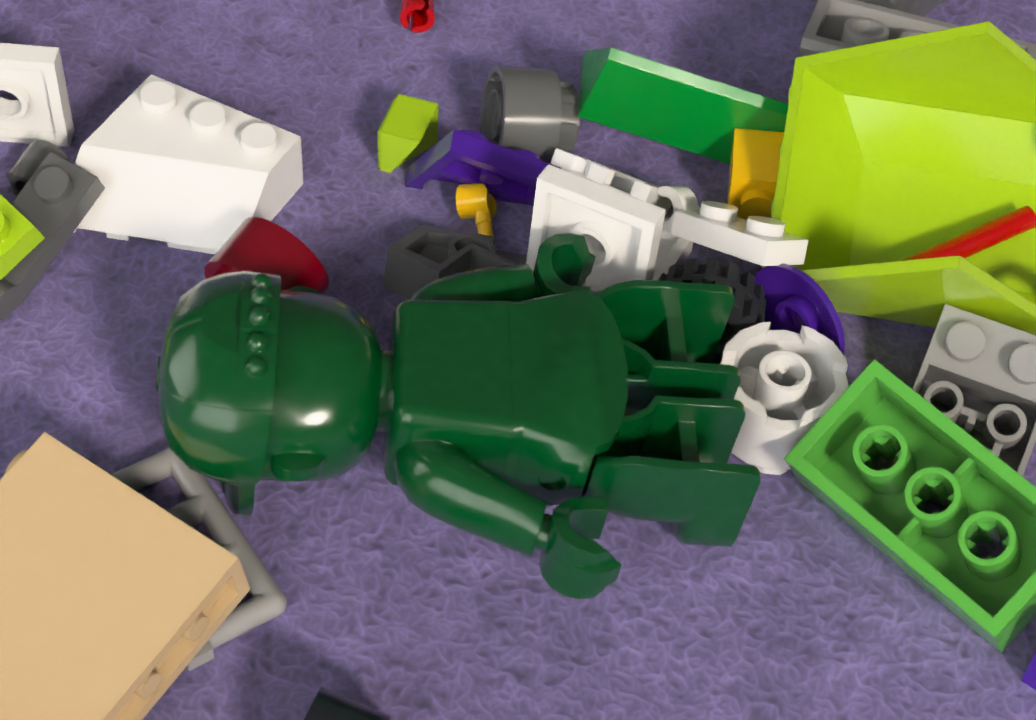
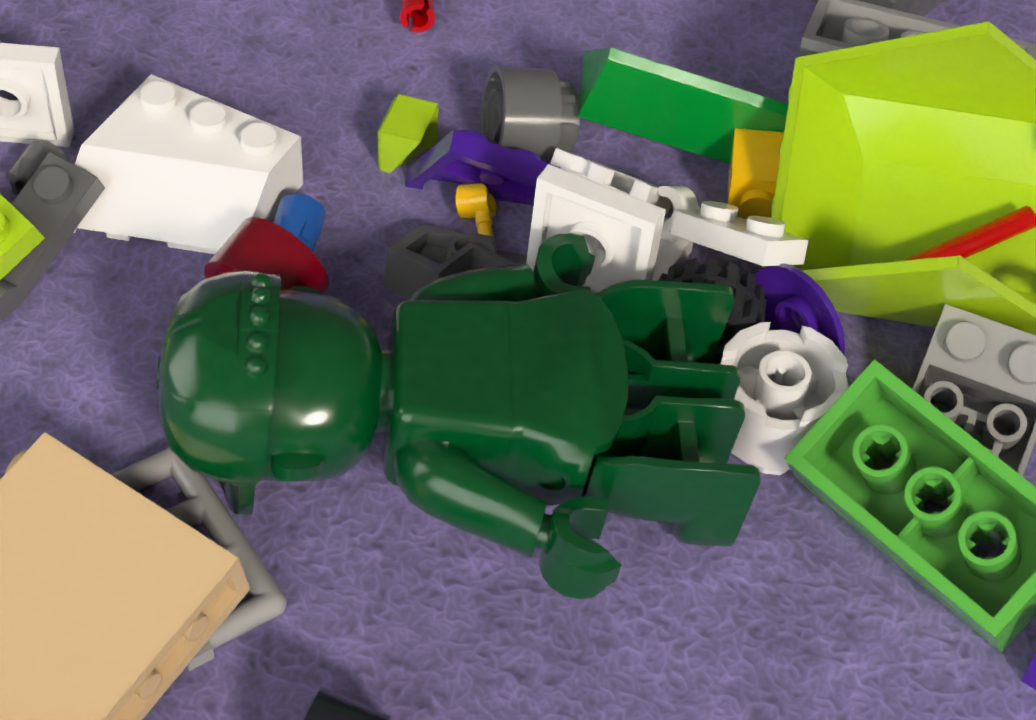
none -> blue hose [273,194,326,252]

